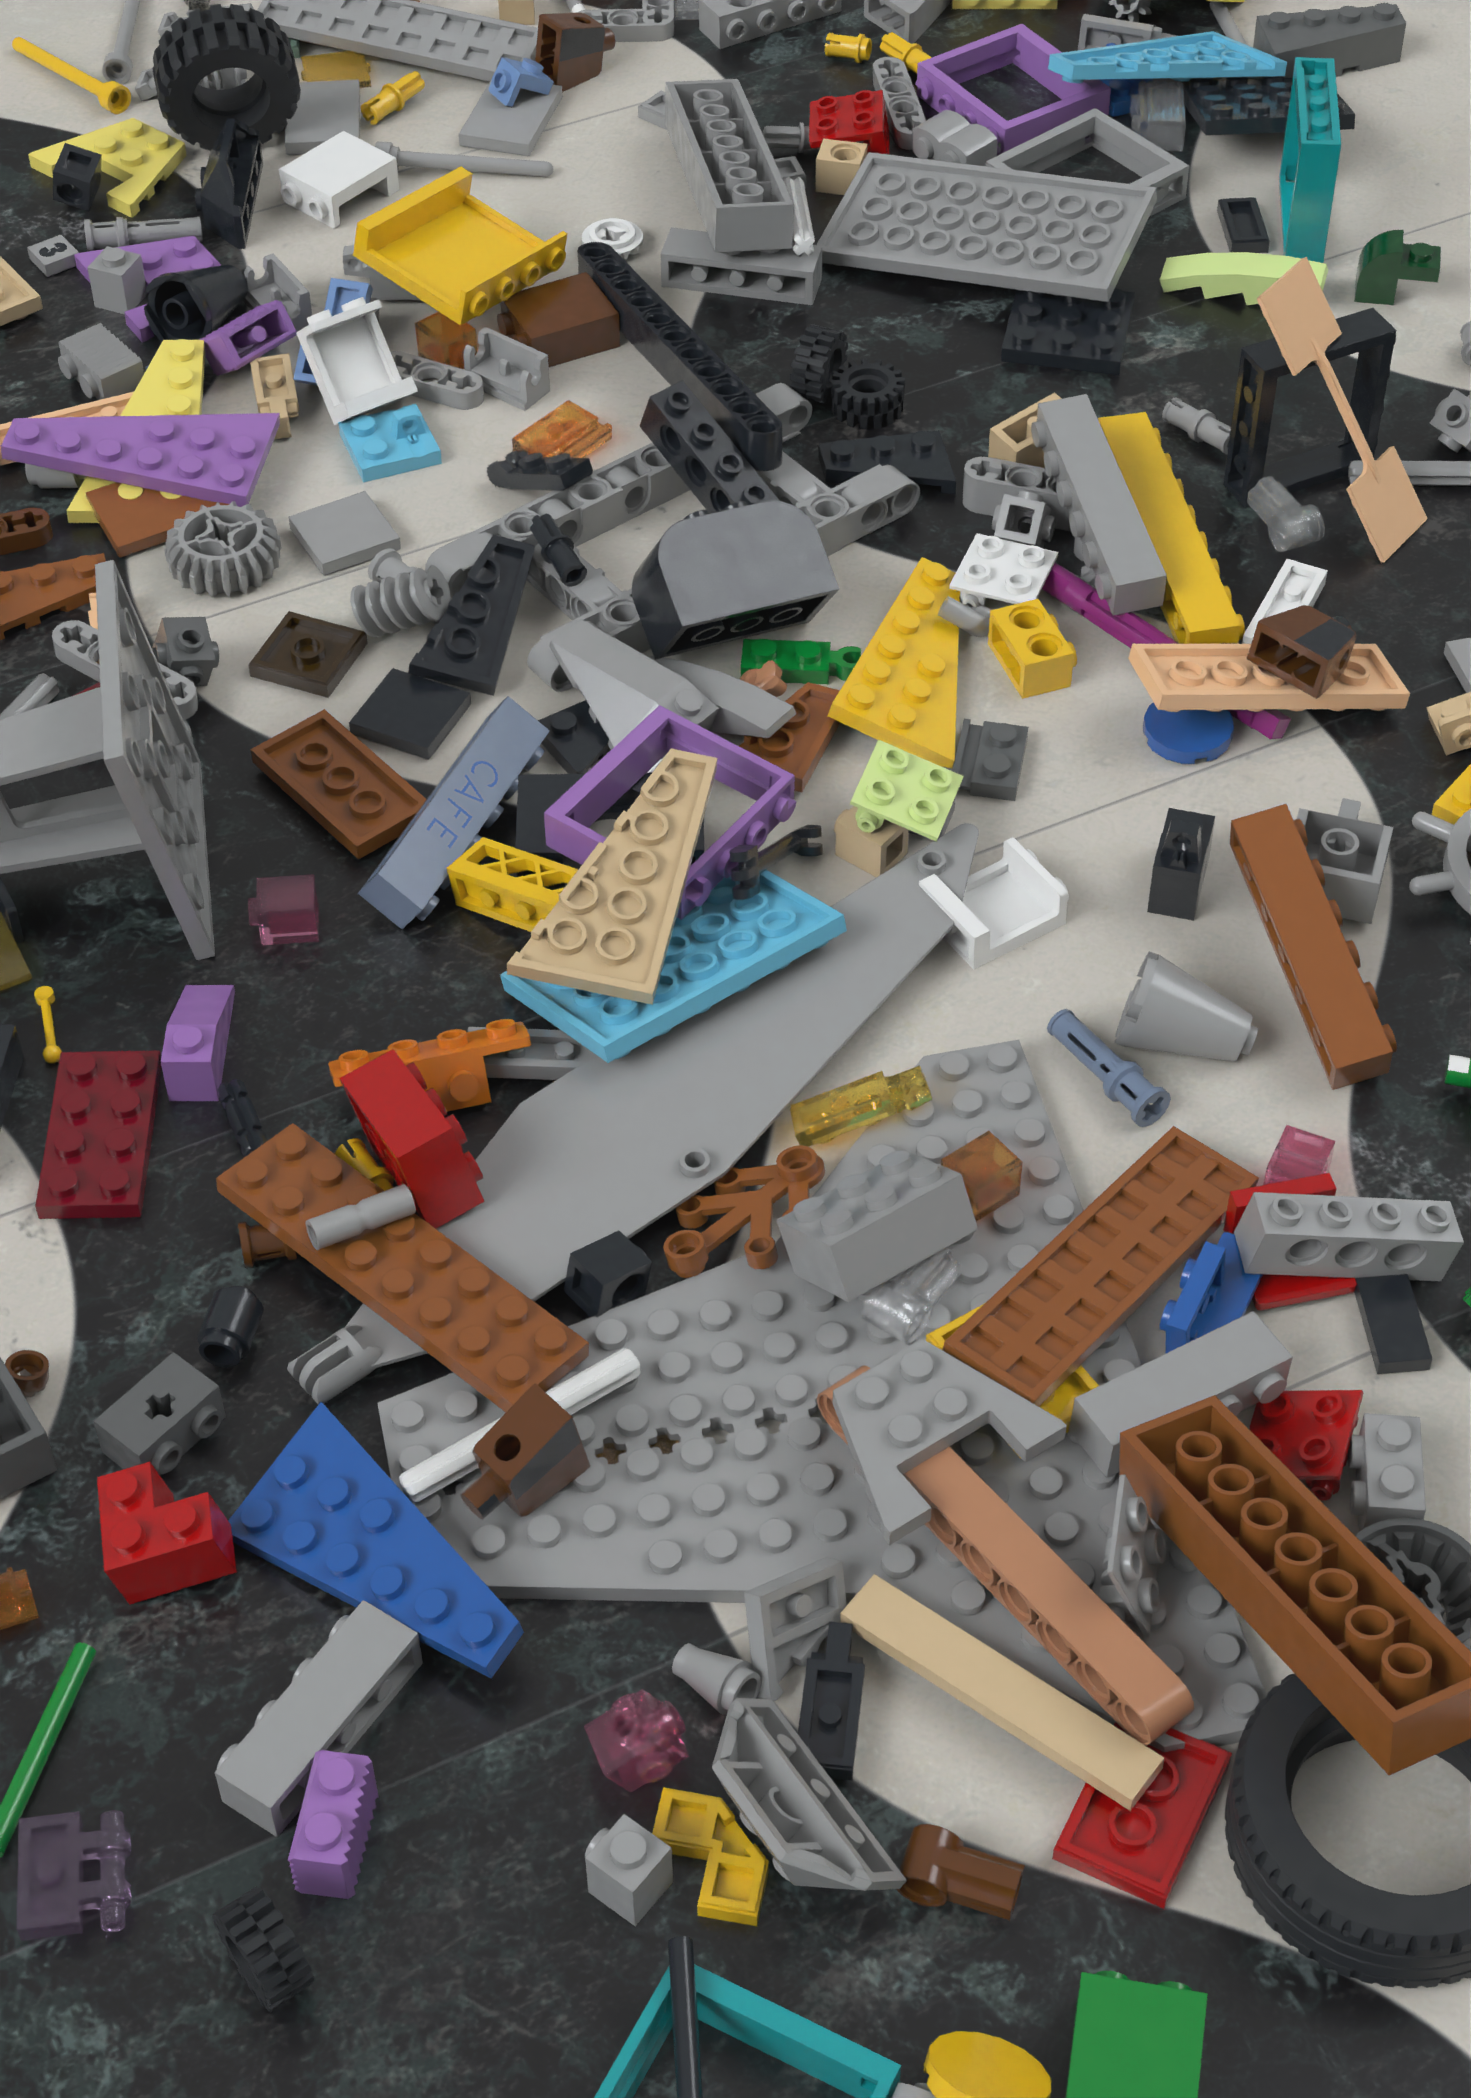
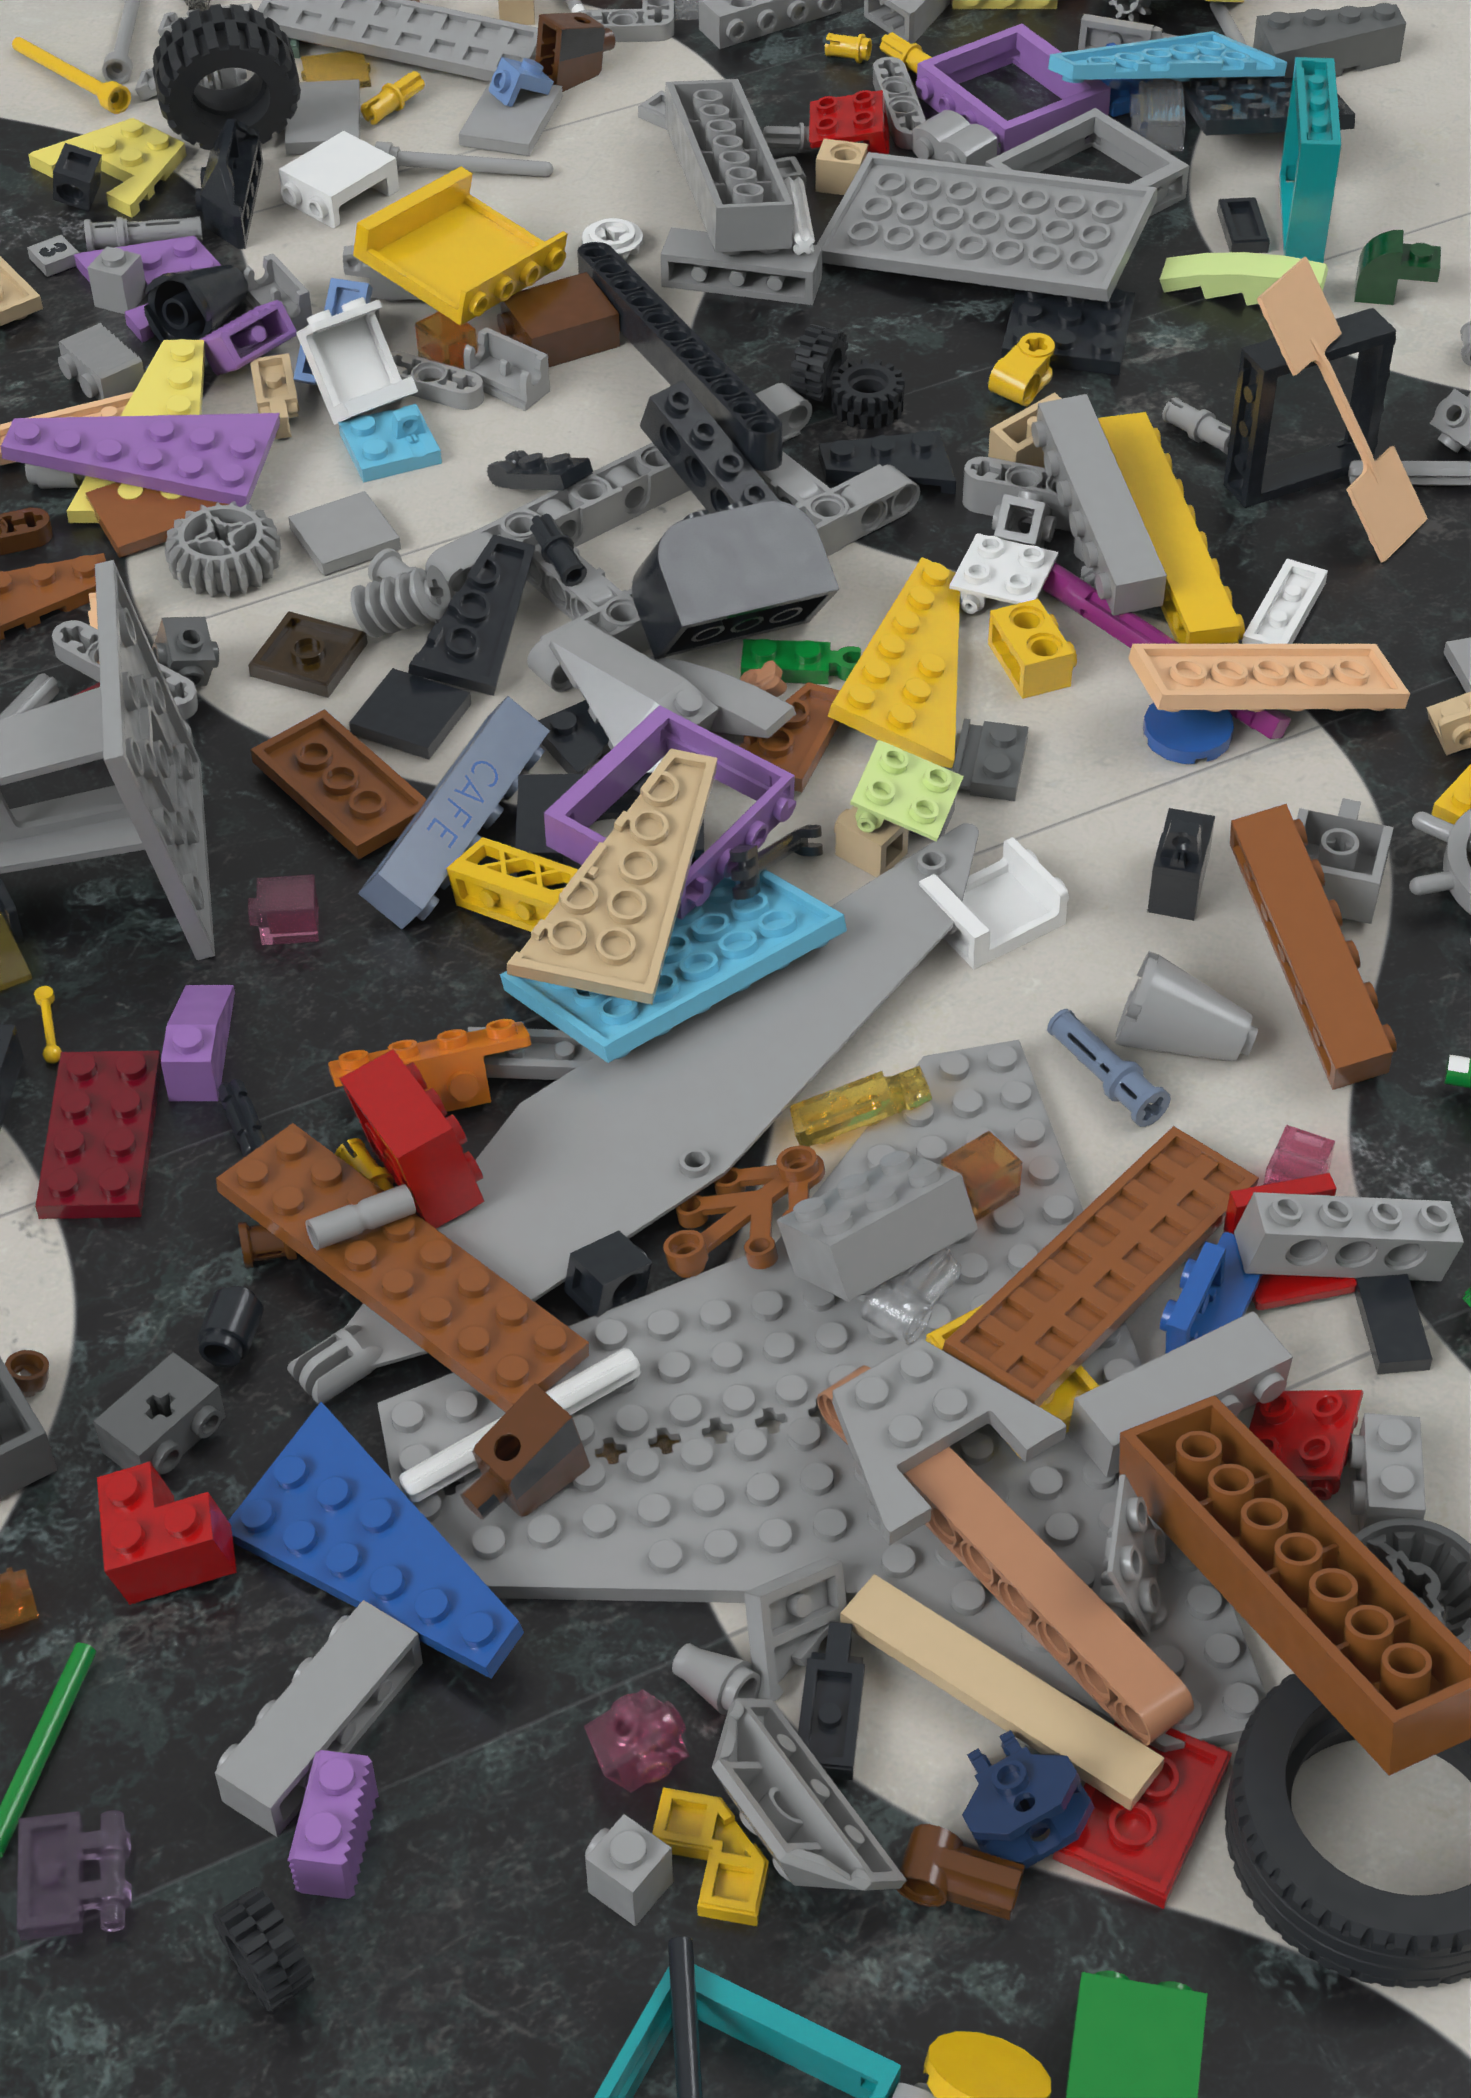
clear orange plate [512,400,612,458] -> none
light grey arm [938,596,991,637] -> none
clear piece [1247,476,1325,552] -> none
reddish brown torso [1247,605,1357,699] -> none
none -> dark blue hinge [962,1730,1095,1869]
none -> yellow piece [988,333,1055,406]

